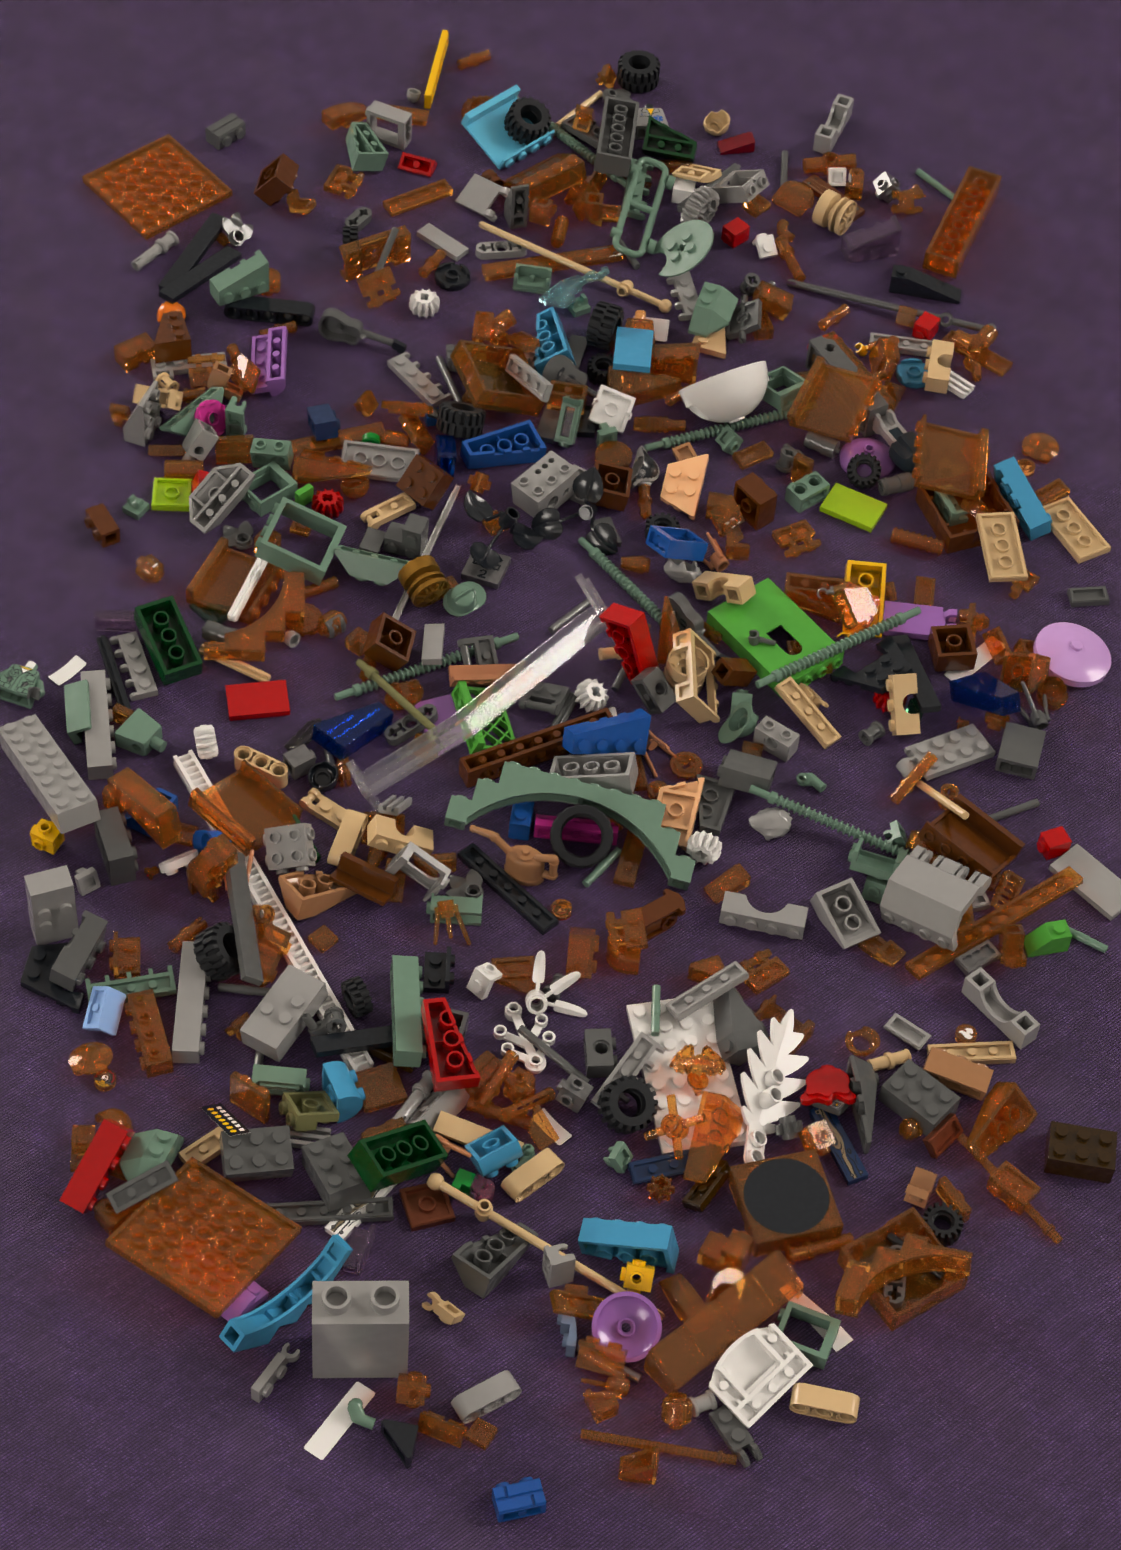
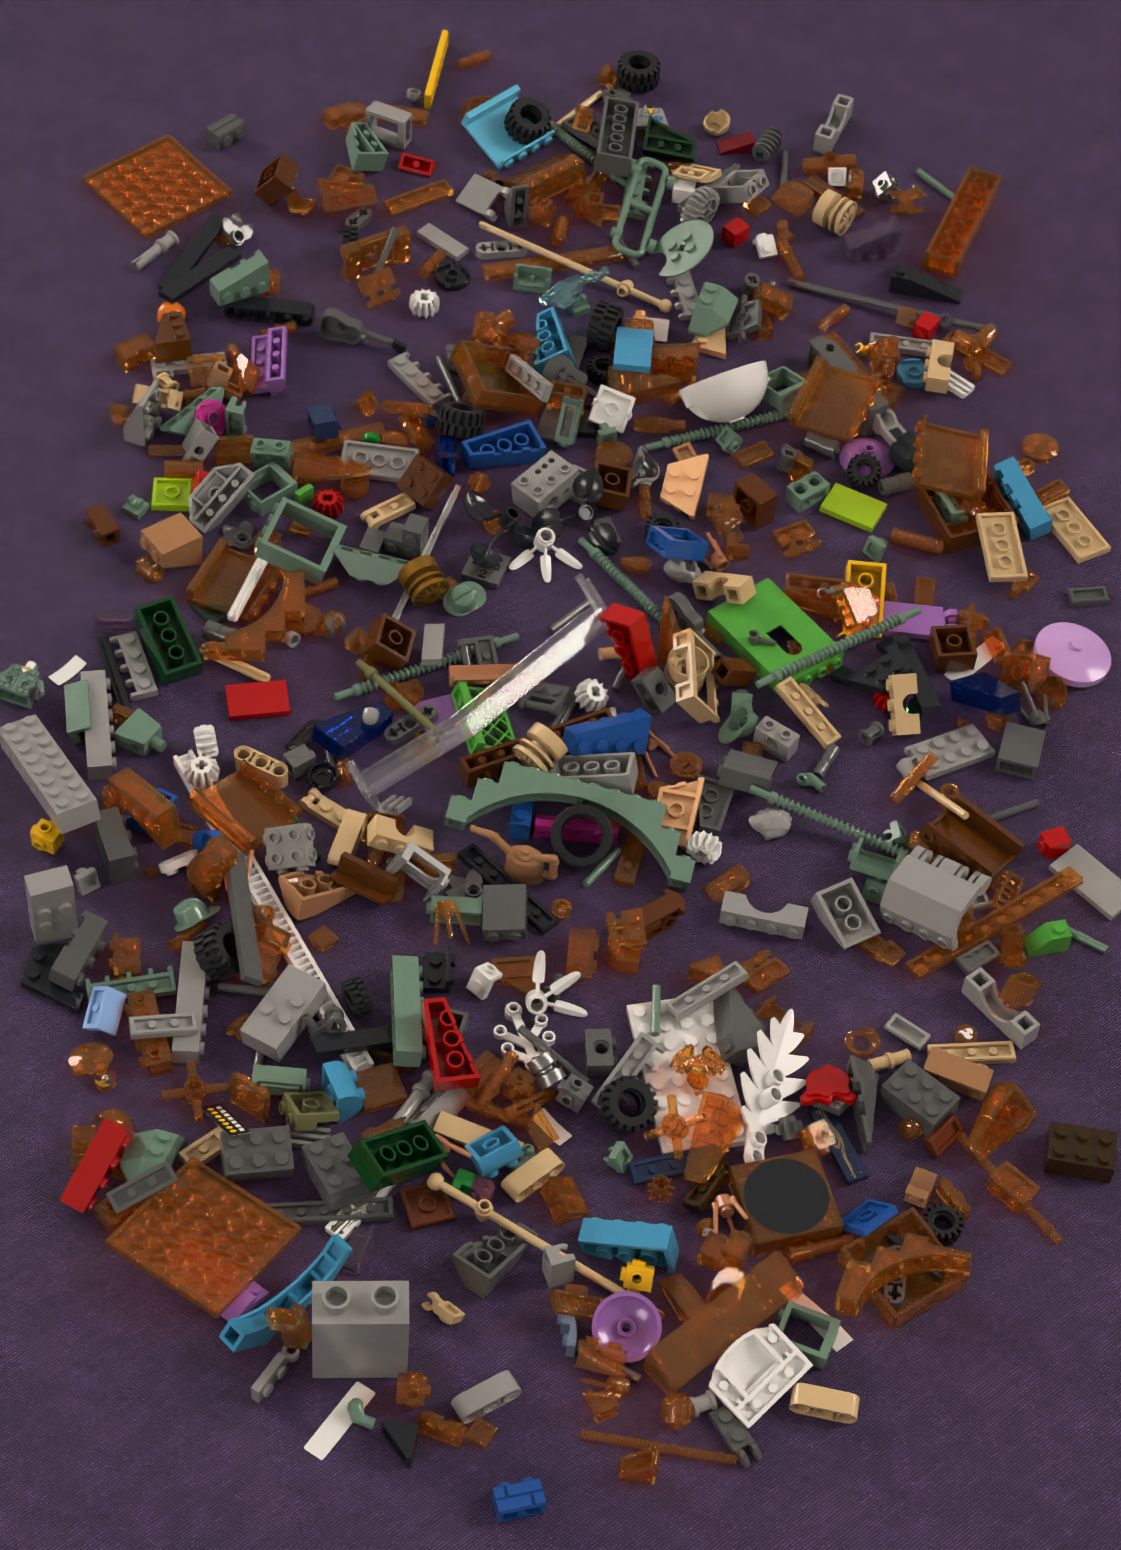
none -> light grey tile [128,1012,198,1040]
none -> medium nougat slope [140,512,203,568]
none -> clear orange bar [161,1060,229,1121]
none -> sand green piece [173,898,221,932]
none -> white gear [184,753,220,789]
none -> clear orange brick [265,1302,312,1349]
none -> clear orange wedge [315,177,378,215]
none -> light grey hinge [362,707,380,725]
none -> dark grey brick [482,884,528,942]
none -> white plant [509,528,583,583]
none -> tan wheel [513,722,568,773]
none -> flat silver wheel [526,1049,567,1090]
none -> clear orange bracket [540,1176,590,1226]
none -> clear orange tile [695,1218,719,1239]
none -> nougat plant [711,1194,748,1251]
none -> dark grey piece [751,127,782,164]
none -> dark grey piece [812,744,840,780]
none -> blue plate [836,1199,898,1237]
none -> sand green tile [862,535,888,563]
none -> clear orange brick [998,972,1043,1009]

